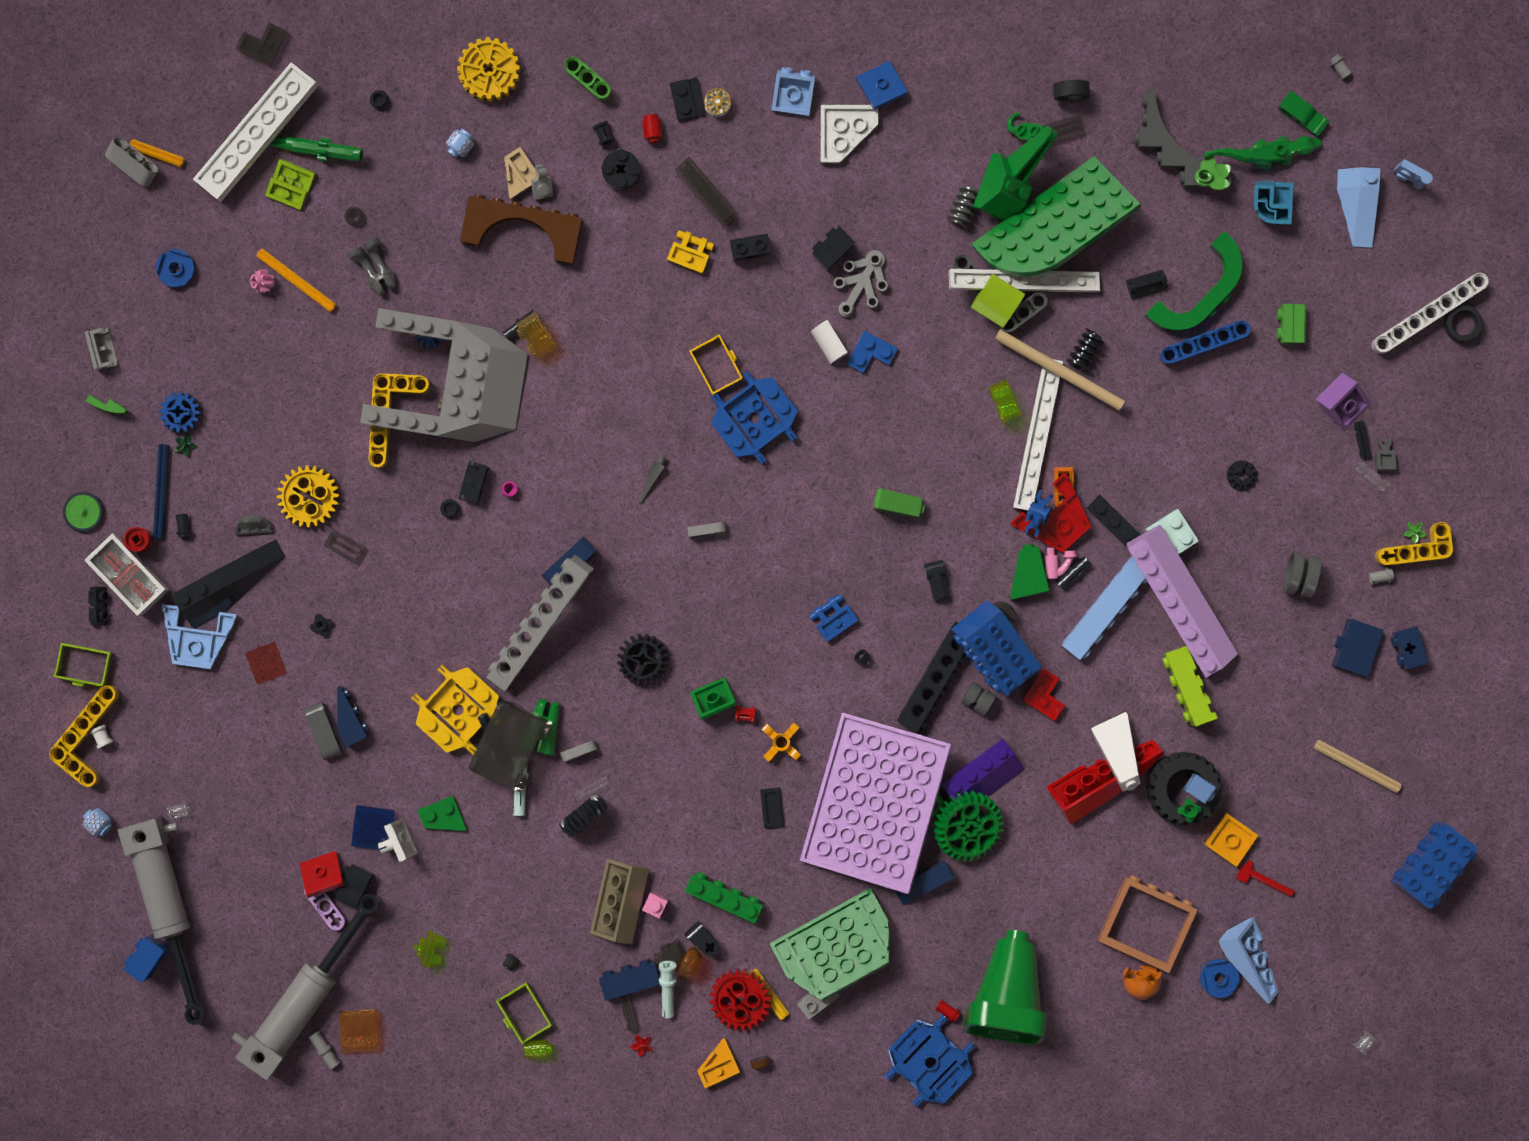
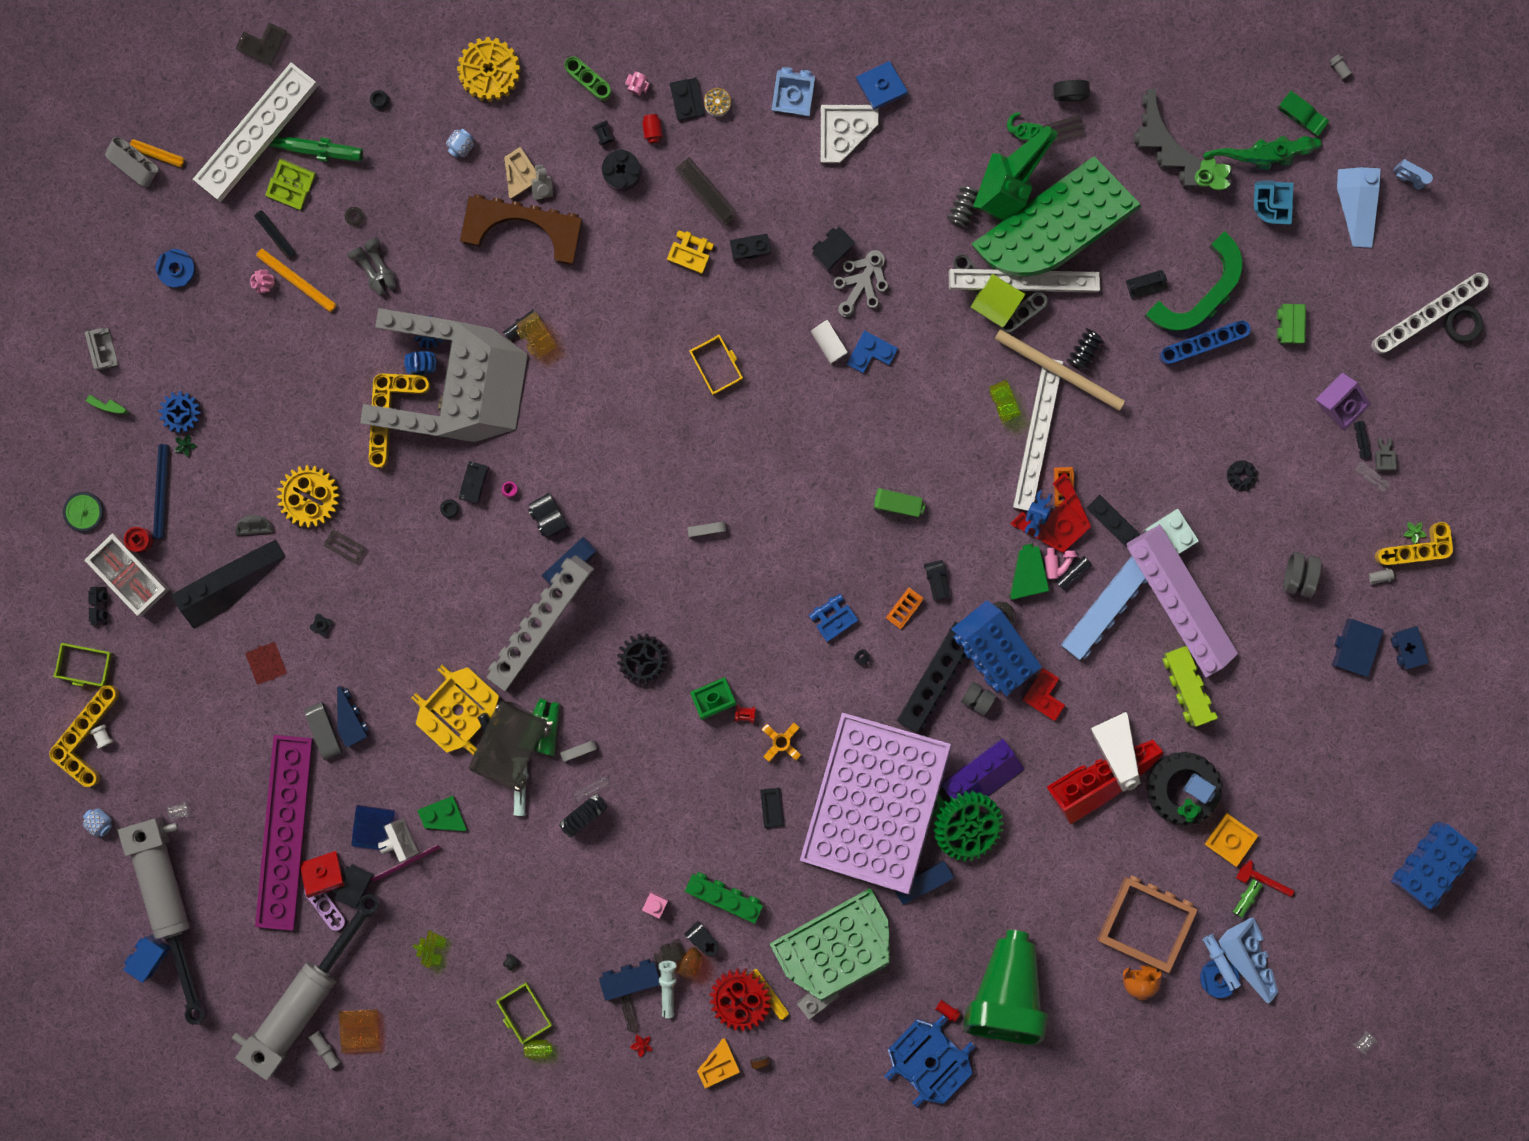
light blue wing [162,604,238,669] -> none
black pin [175,514,191,538] -> none
dark tan slope [590,858,649,944] -> none
dark grey piece [638,455,667,504] -> none
blue piece [711,370,798,465] -> none
tan axle [1314,740,1402,793] -> none
none -> black axle [254,210,296,259]
none -> magenta plate [255,735,313,930]
none -> dark pink sticker [371,845,441,882]
none -> blue gear [404,351,437,375]
none -> black brick [528,493,568,538]
none -> bright pink gear [625,72,650,96]
none -> orange slope [886,587,924,629]
none -> light blue pin [1202,934,1241,991]
none -> bright green pin [1232,879,1263,918]

